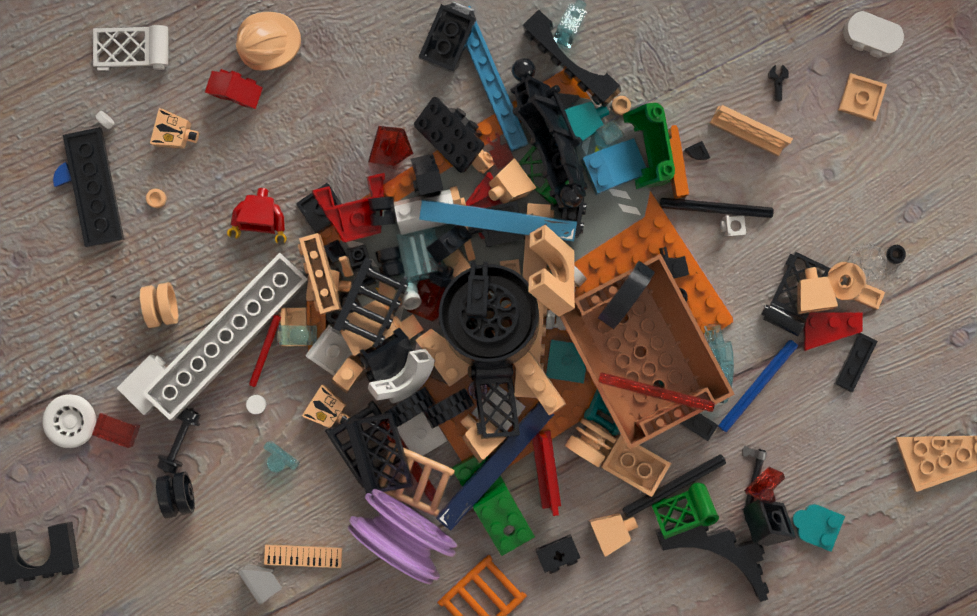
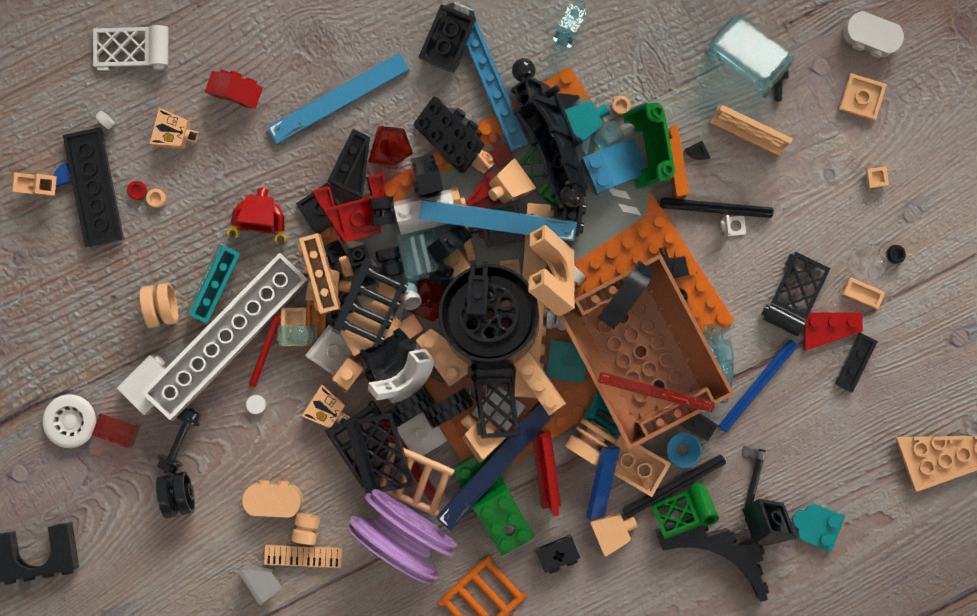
light nougat piece [236,12,301,71] -> none
clear light blue tile [263,441,300,472] -> none
black arch [522,10,621,108] -> none
clear red slope [744,467,785,502] -> none
light nougat torso [797,267,838,314] -> none
light nougat plate [827,262,866,301] -> none
none -> light nougat brick [11,172,57,197]
none -> red tile [127,181,148,200]
none -> teal brick [186,244,240,323]
none -> light nougat brick [242,480,303,518]
none -> dark azure tile [267,53,409,145]
none -> light nougat wheel [291,513,321,545]
none -> black wedge [327,129,370,199]
none -> blue tile [586,445,620,520]
none -> dark azure piece [666,433,702,468]
none -> clear light blue windscreen [704,14,794,99]
none -> light nougat plate [865,166,889,189]

